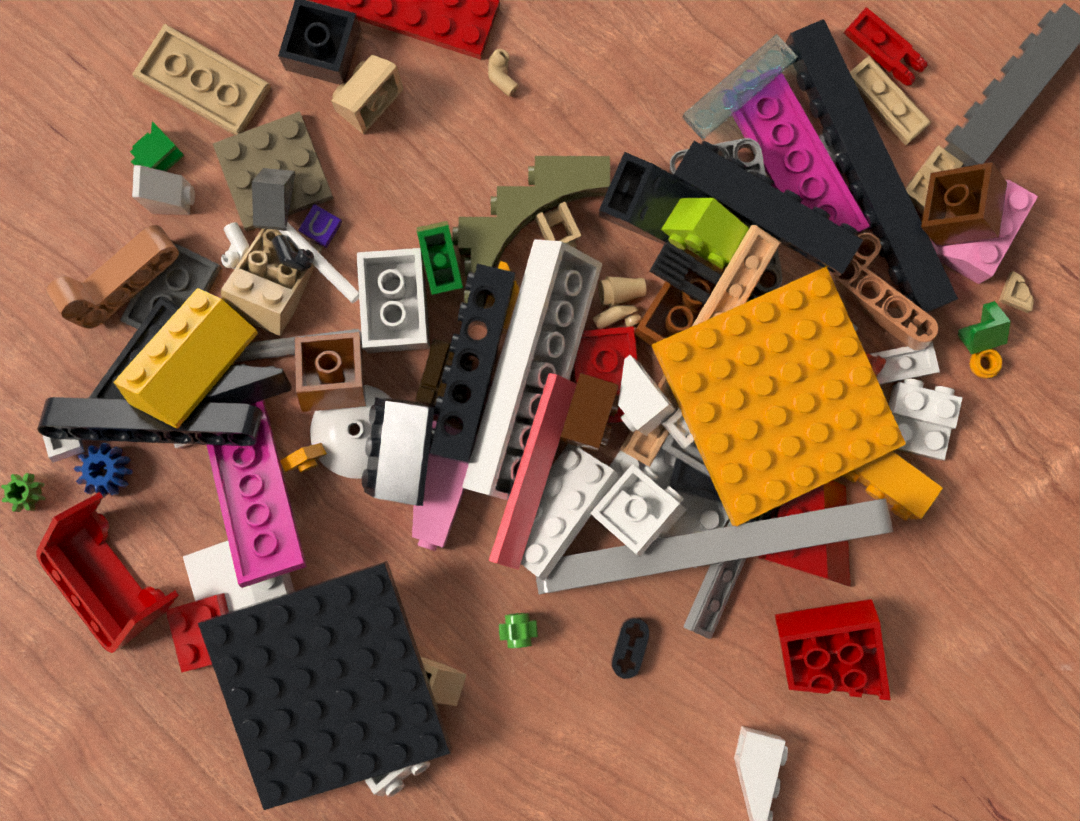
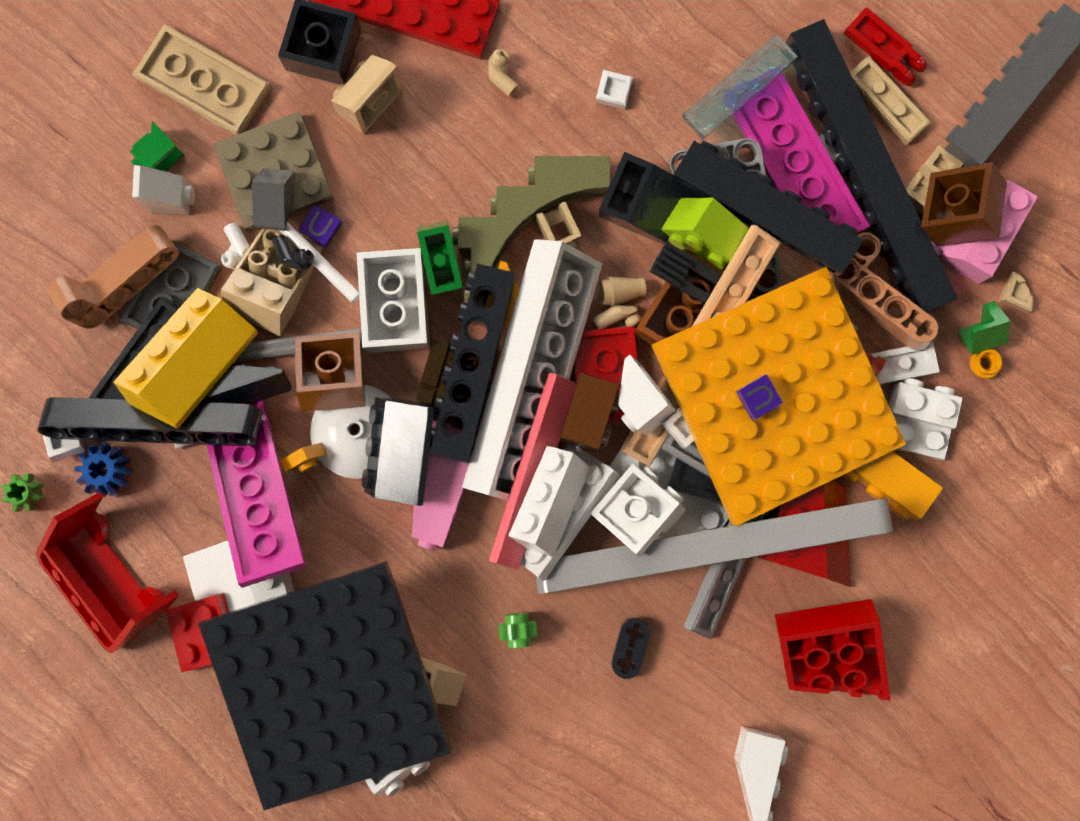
none -> white brick [509,446,590,557]
none -> white tile [596,70,633,110]
none -> dark purple tile [735,374,783,420]

